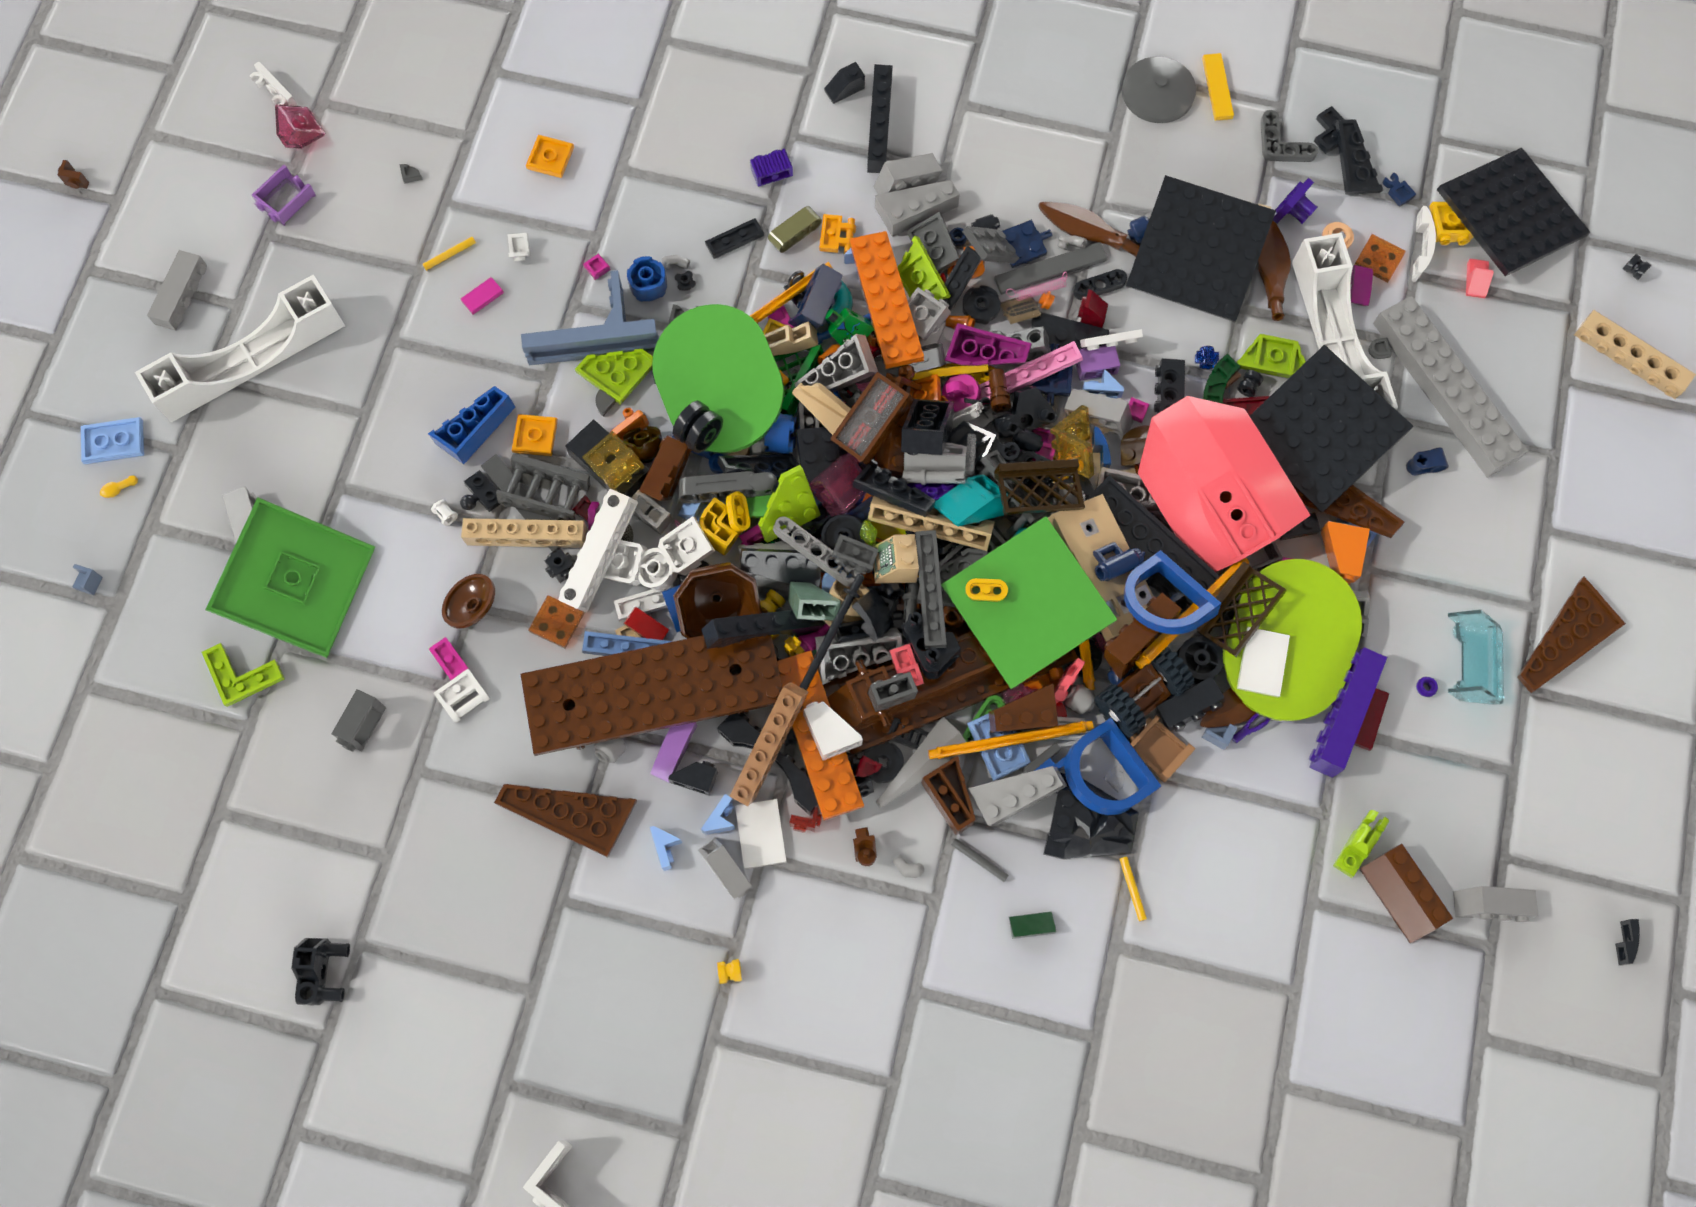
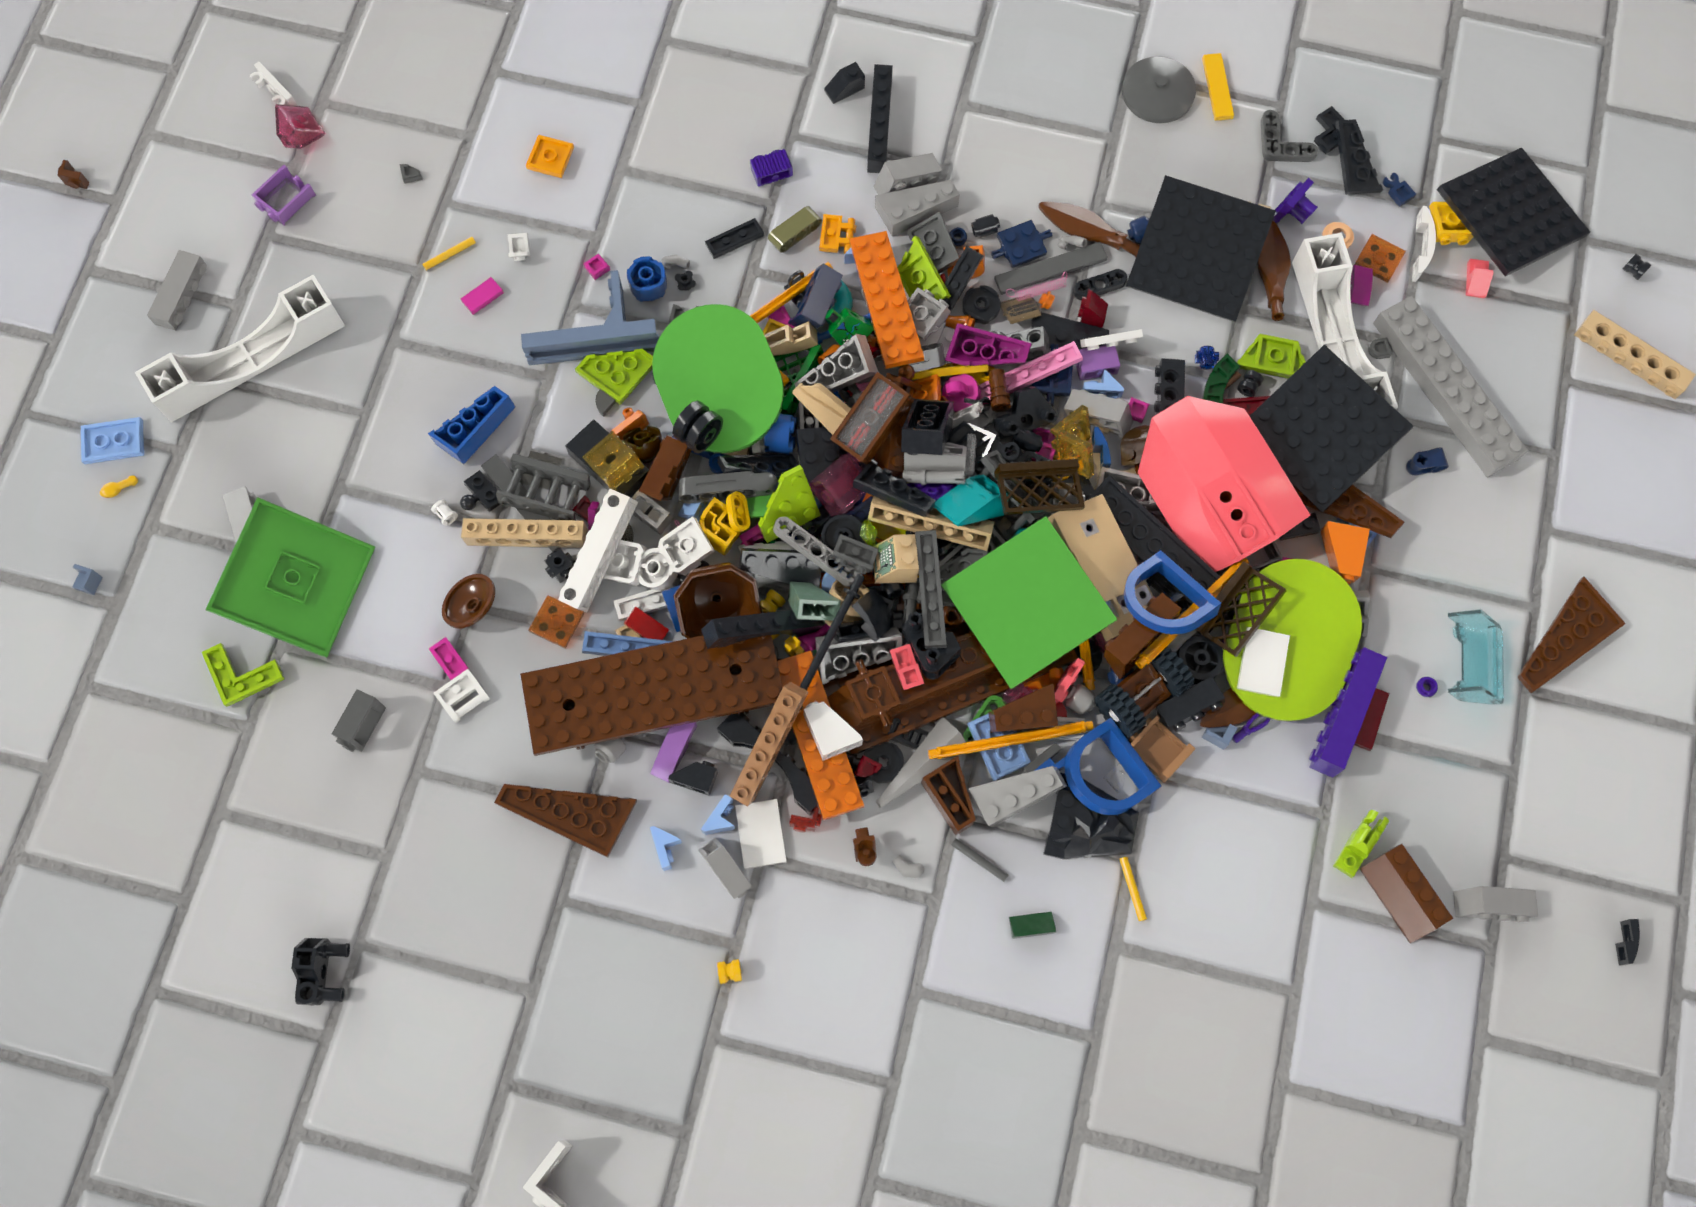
light orange plate [512,414,558,456] -> none
dark grey brick [868,672,918,712] -> none
dark grey plate [962,226,1019,264] -> none
yellow plate [966,578,1008,602] -> none
dark blue piece [1093,542,1146,581] -> none

